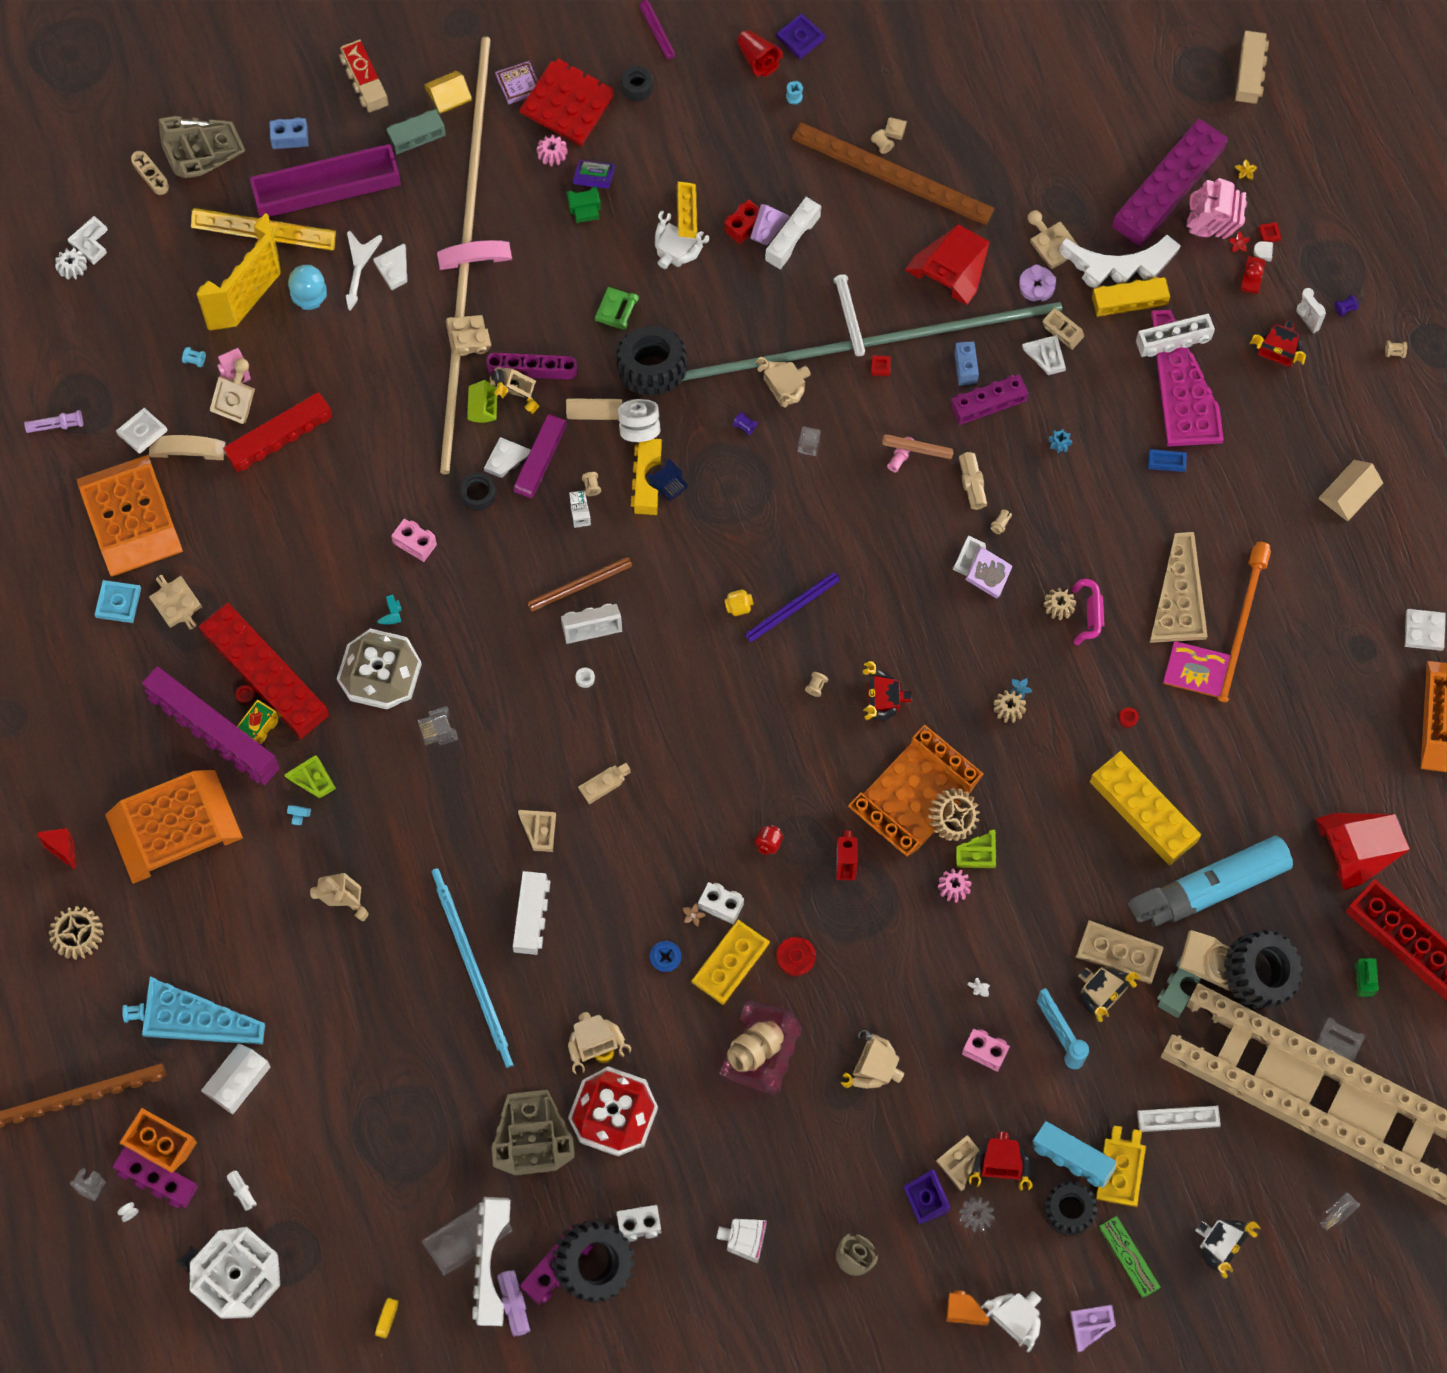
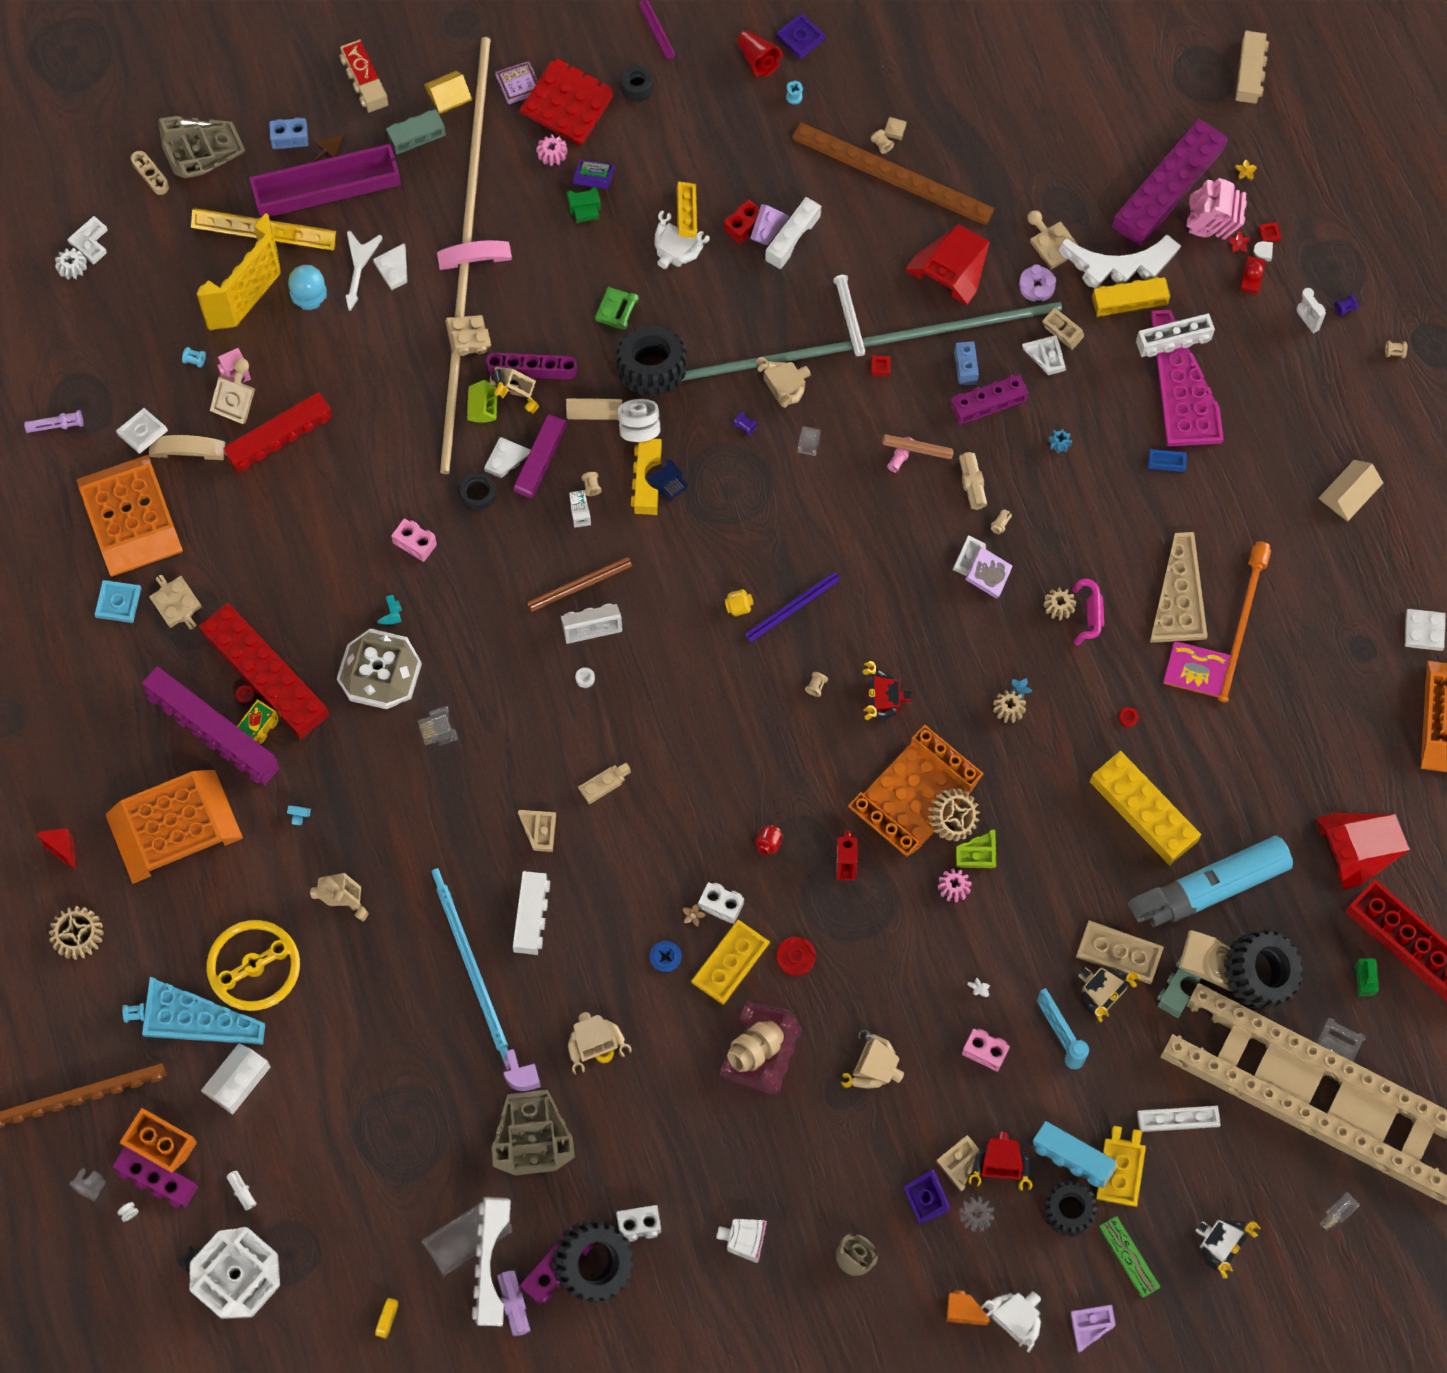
lime wing [284,755,336,799] -> none
red piece [568,1067,658,1156] -> none
torso [1250,321,1306,367] -> none
none -> yellow piece [207,920,300,1011]
none -> reddish brown piece [309,134,344,163]
none -> lavender brick [503,1049,541,1091]

